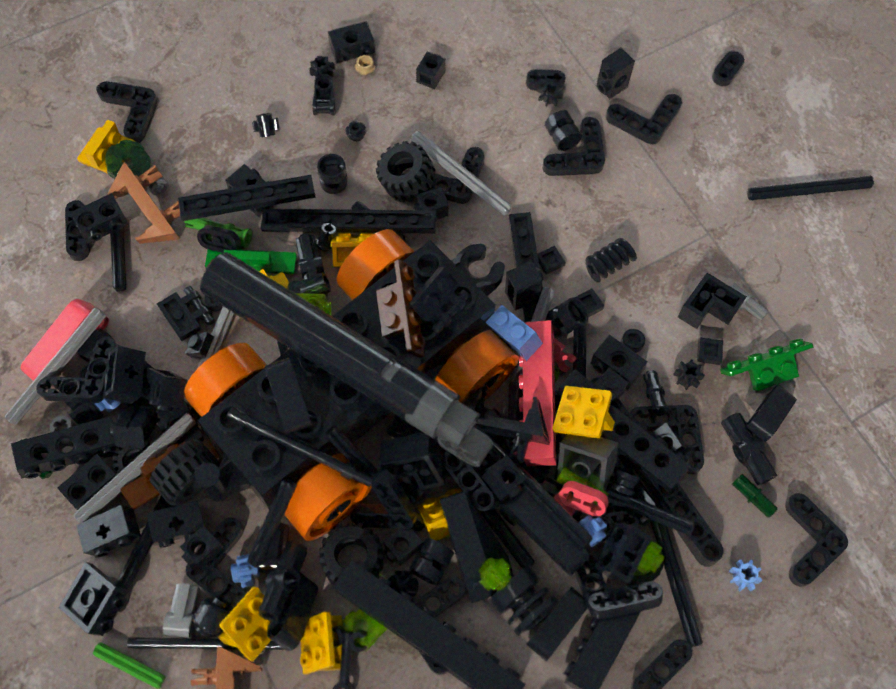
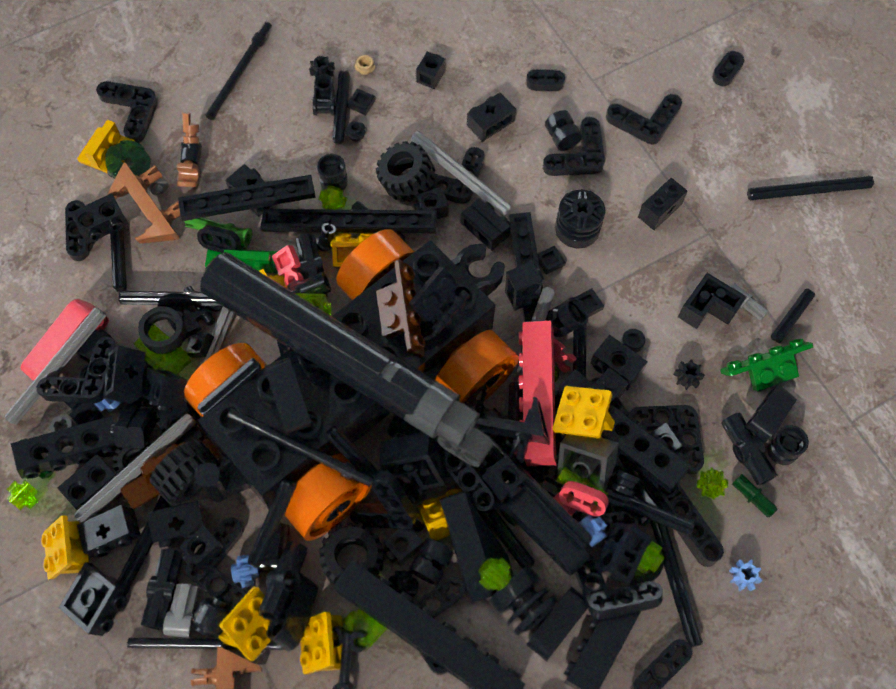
bright green axle [93,642,166,689] -> none
black gear [252,113,279,137] -> none
black brick [328,21,375,63] -> none
medium blue brick [485,305,543,361] -> none
black gear [537,80,563,107] -> none
black piece [585,238,637,282] -> none
black brick [596,48,635,99] -> none
black pin [643,370,668,416] -> none
black plate [697,337,723,365] -> none
black beam [785,493,848,587] -> none
none -> clear neon green gear [6,479,39,510]
none -> yellow bracket [41,515,89,580]
none -> black axle [118,291,222,306]
none -> clear neon green brick [133,324,191,375]
none -> black tyre [138,307,187,354]
none -> black piece [141,548,184,630]
none -> nougat piece [177,112,202,187]
none -> black axle [197,358,261,415]
none -> black bar [205,22,272,120]
none -> coral plate [272,245,304,286]
none -> clear neon green gear [318,185,347,209]
none -> black axle [332,70,350,143]
none -> black tile [347,88,376,116]
none -> black brick [460,198,511,251]
none -> black brick [467,92,516,142]
none -> black wheel [555,189,606,249]
none -> black brick [638,178,688,230]
none -> clear neon green gear [697,467,728,500]
none -> black wheel [767,425,809,465]
none -> black axle [771,288,815,343]

